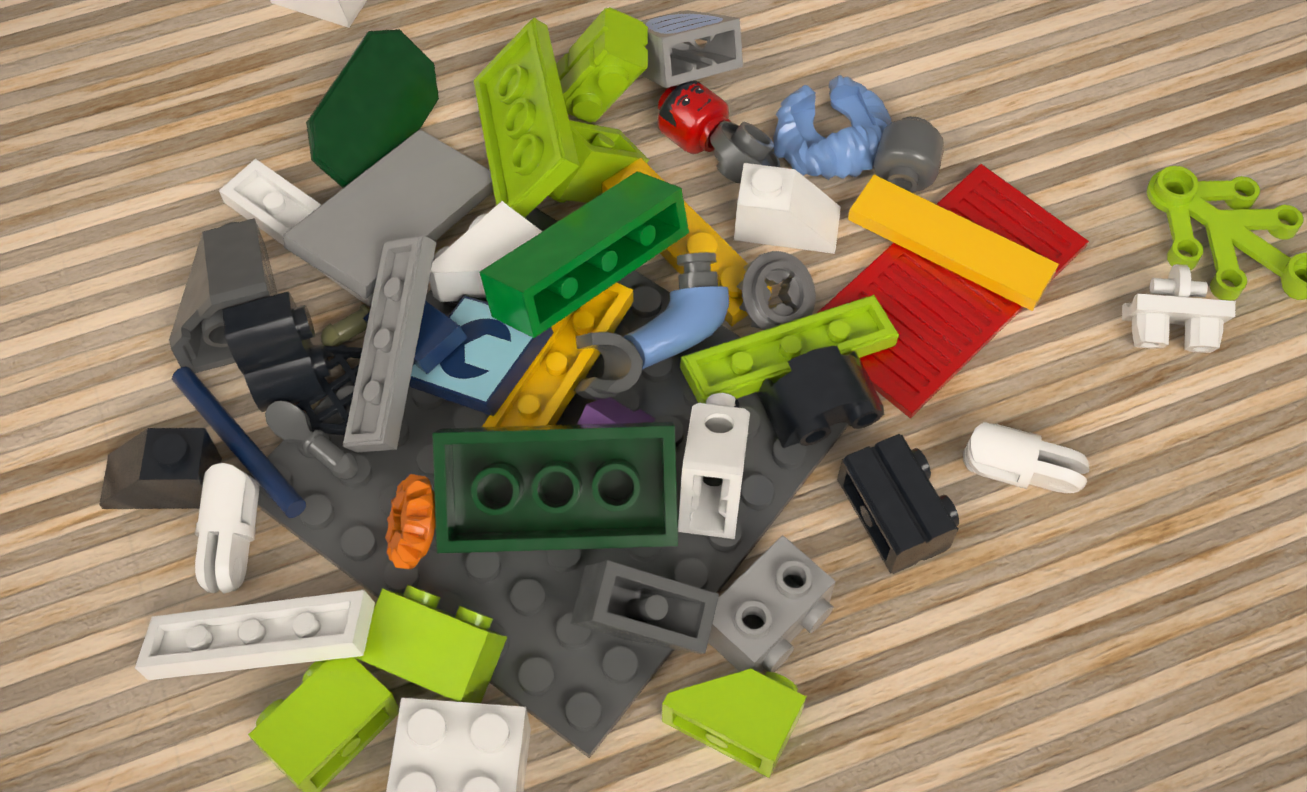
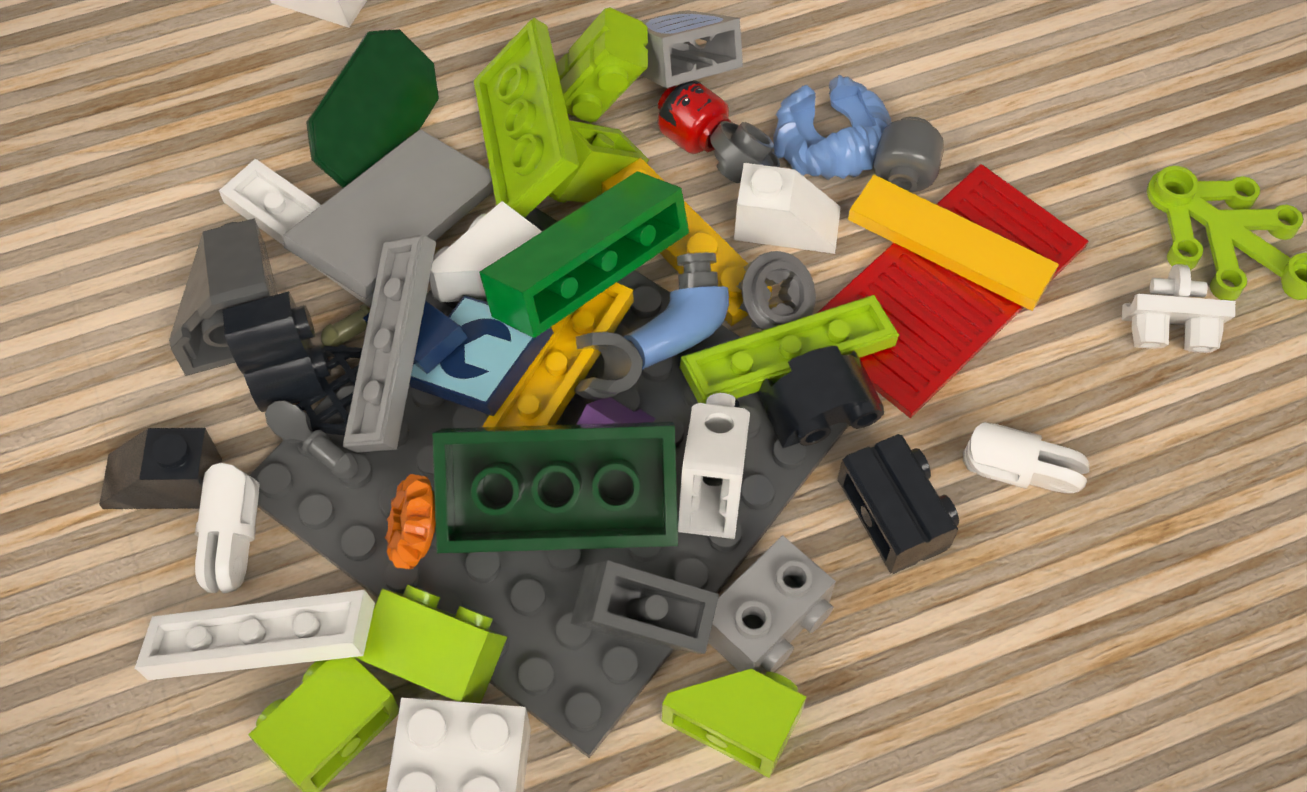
dark blue bar [172,367,306,518] -> none

